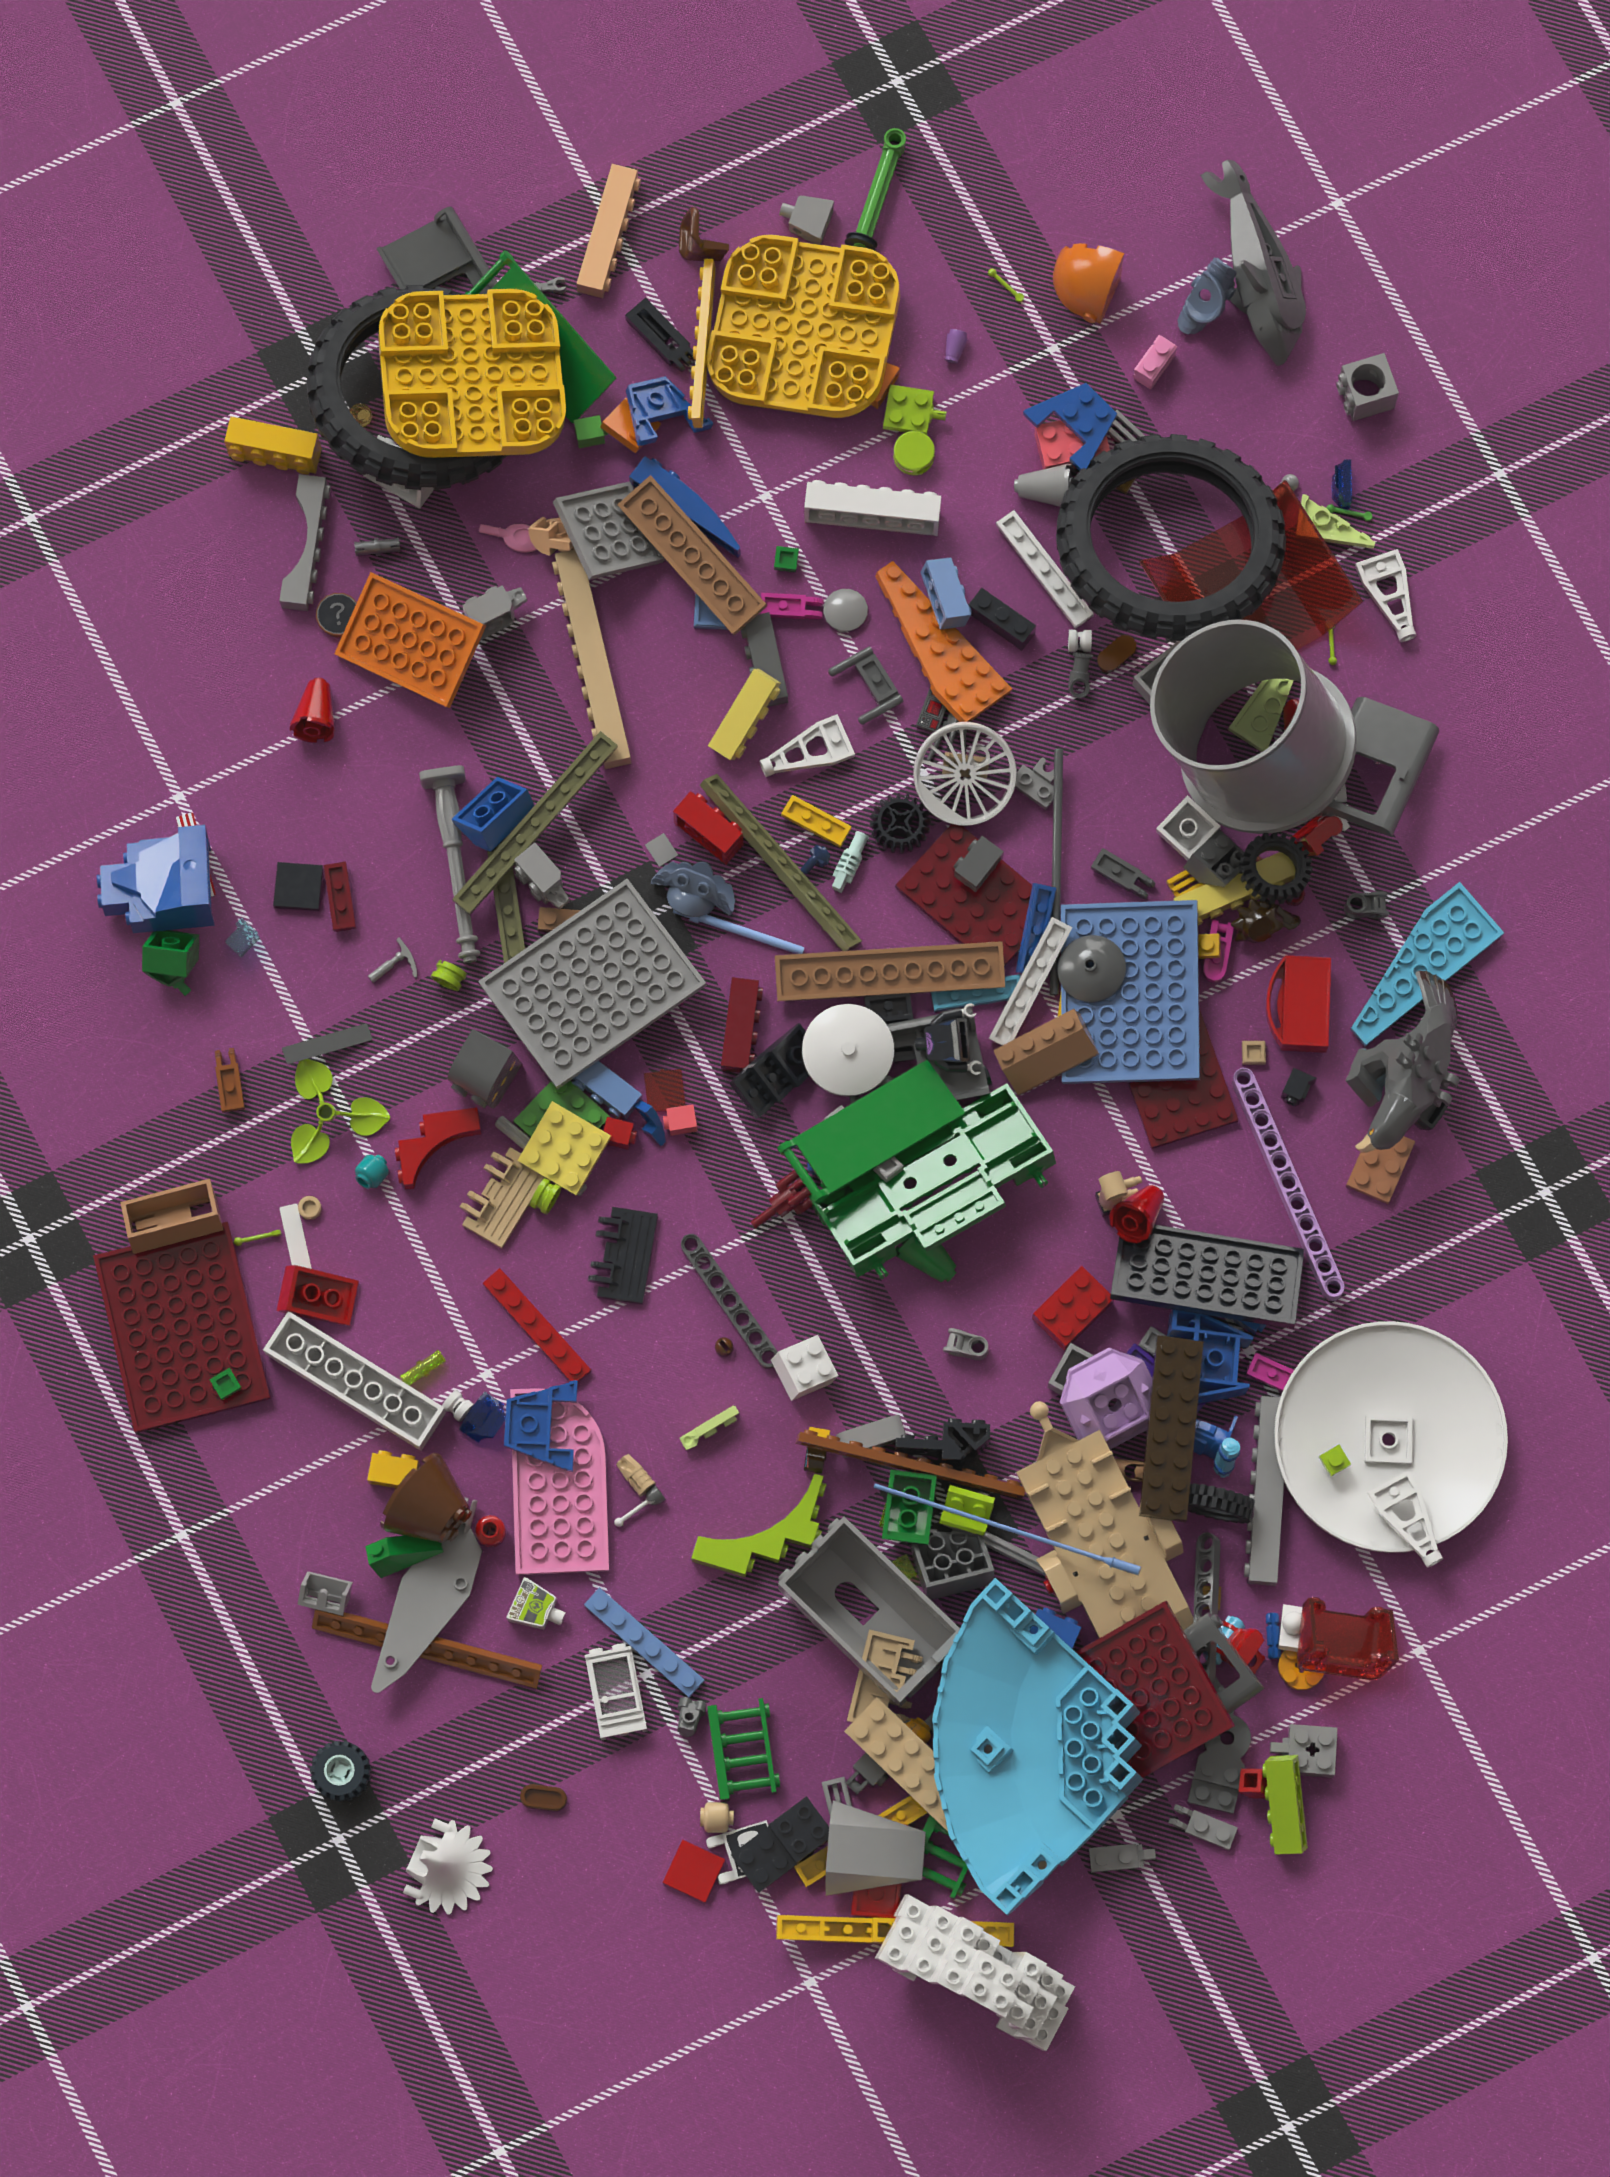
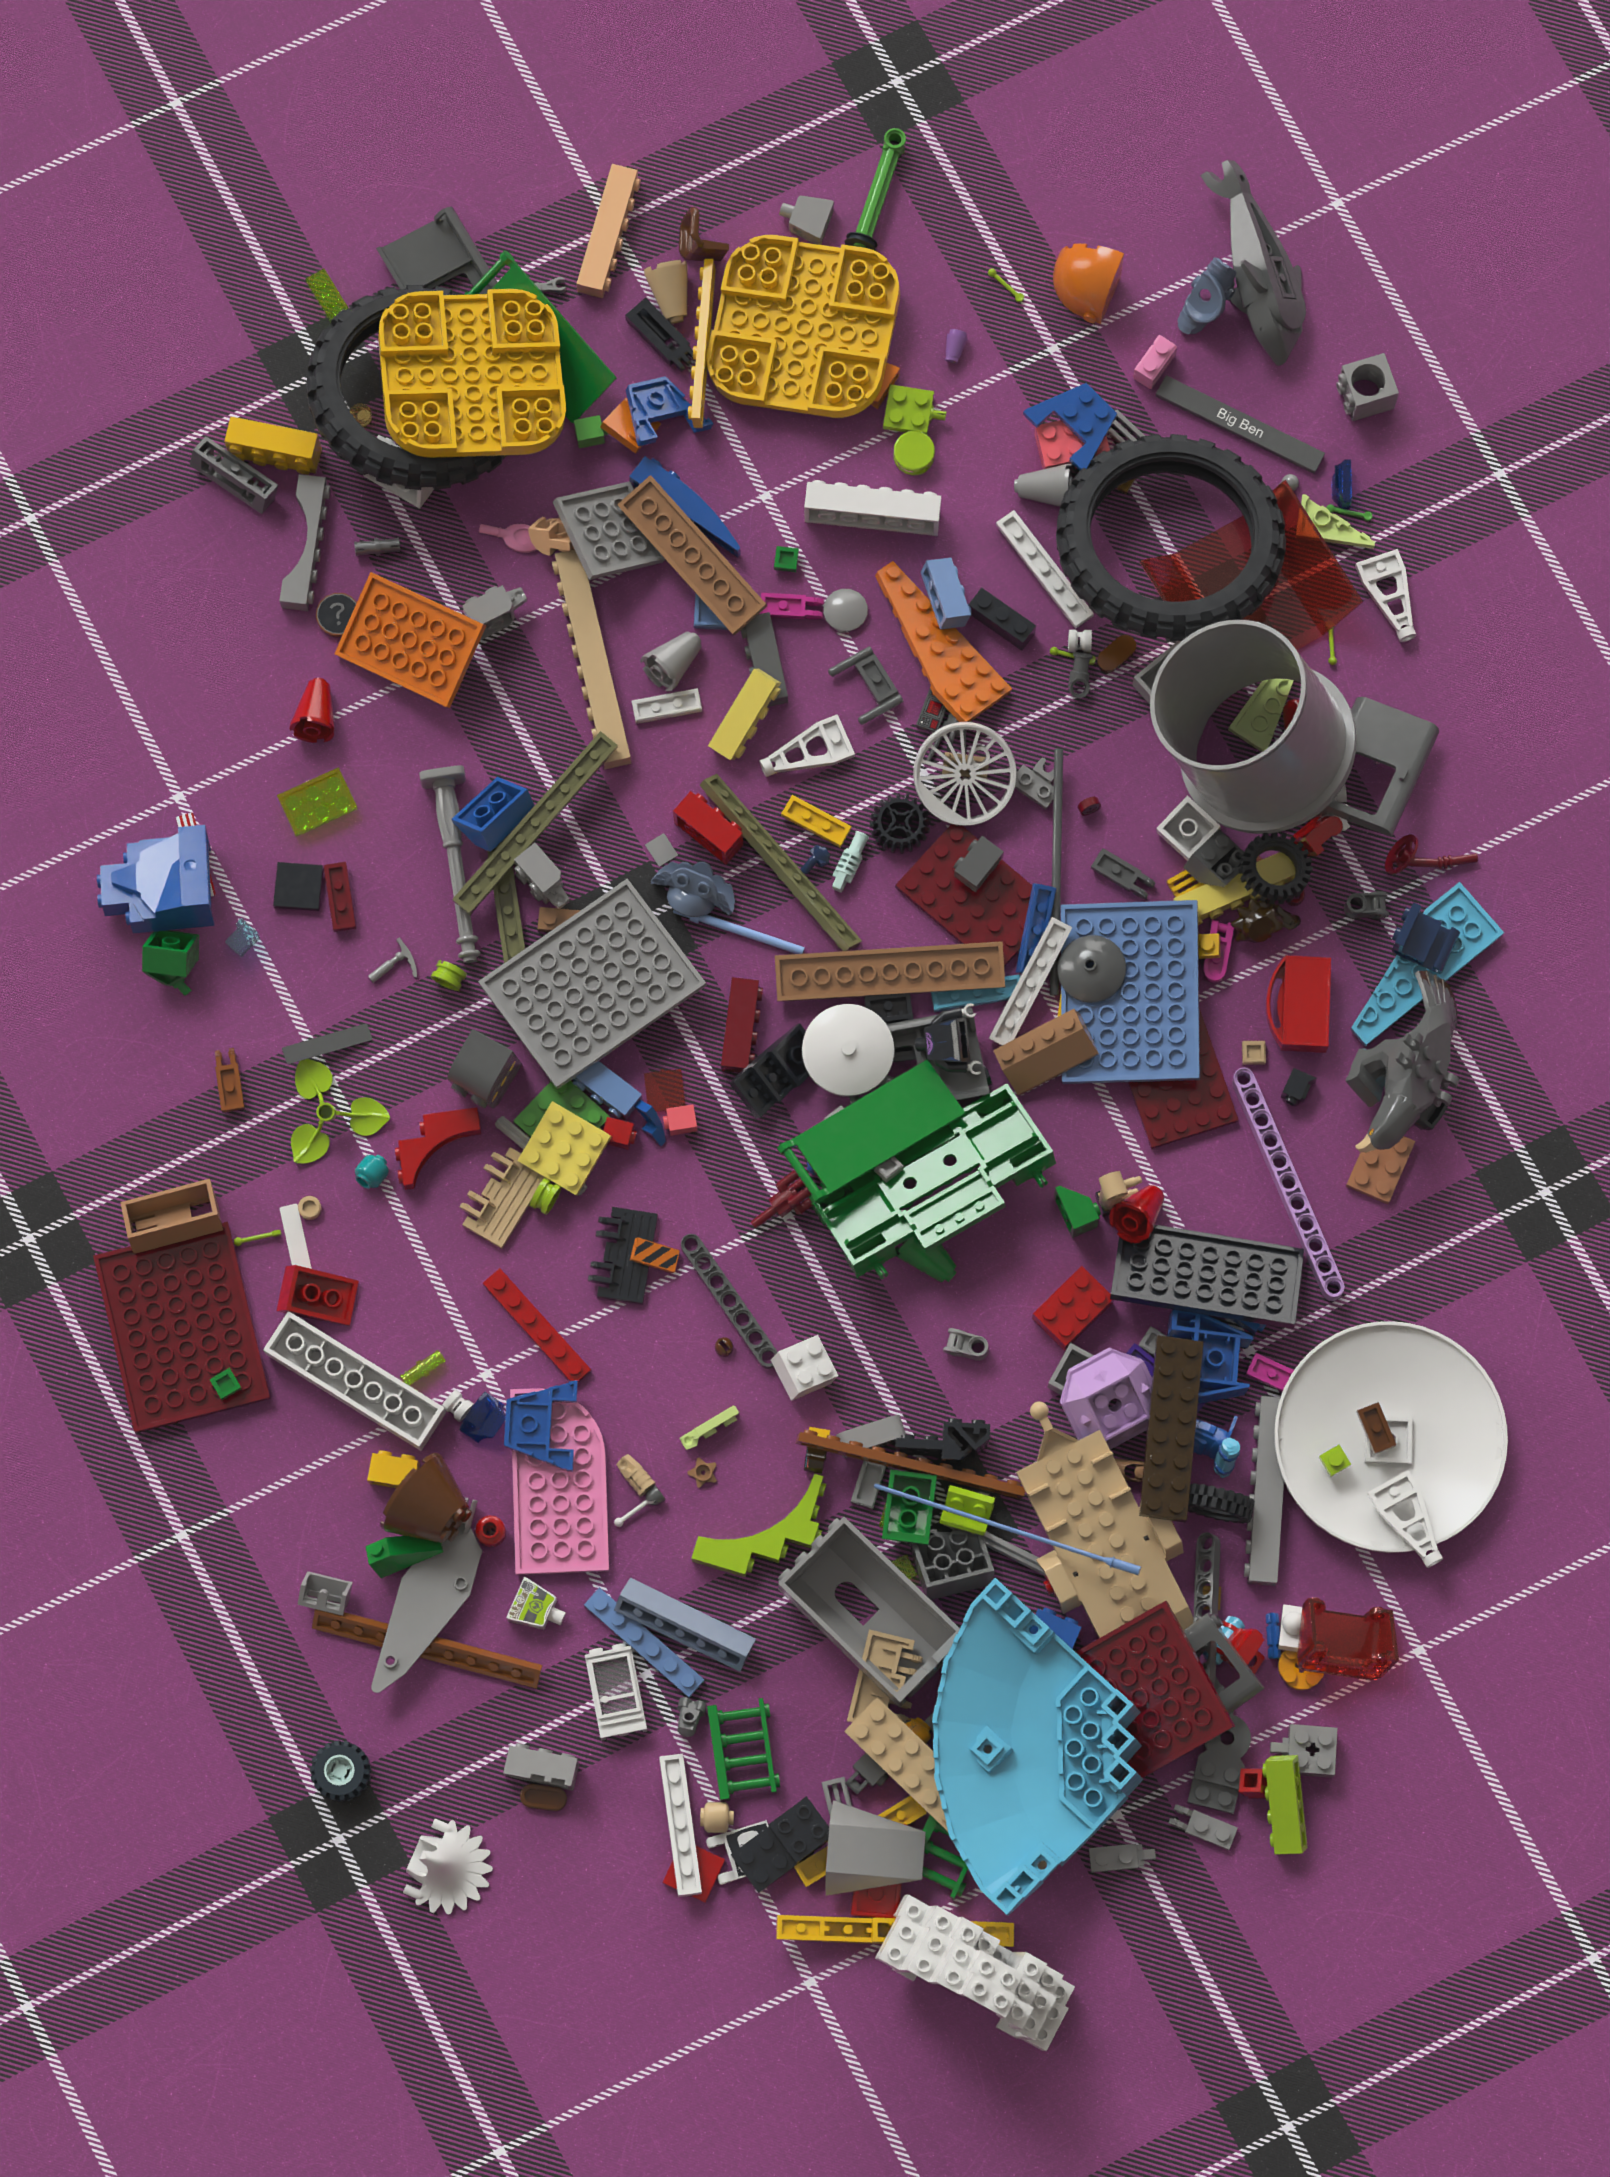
none -> dark grey brick [190,436,278,514]
none -> clear neon green plate [277,767,358,837]
none -> clear neon green plate [305,269,348,322]
none -> light grey wedge [503,1743,580,1791]
none -> brick [614,1578,756,1672]
none -> orange tile [630,1237,680,1273]
none -> white tile [632,688,702,724]
none -> light grey cone [640,632,702,691]
none -> tan cone [644,260,688,324]
none -> white plate [659,1754,702,1897]
none -> medium nougat plate [687,1458,717,1488]
none -> light grey tile [851,1461,887,1510]
none -> lime hinge [1050,647,1096,665]
none -> green slope [1054,1186,1101,1238]
none -> dark red tile [1077,796,1101,816]
none -> dark grey tile [1156,375,1325,474]
none -> reddish brown plate [1356,1402,1396,1455]
none -> dark red dish [1385,834,1478,875]
none -> dark blue piece [1391,902,1460,974]

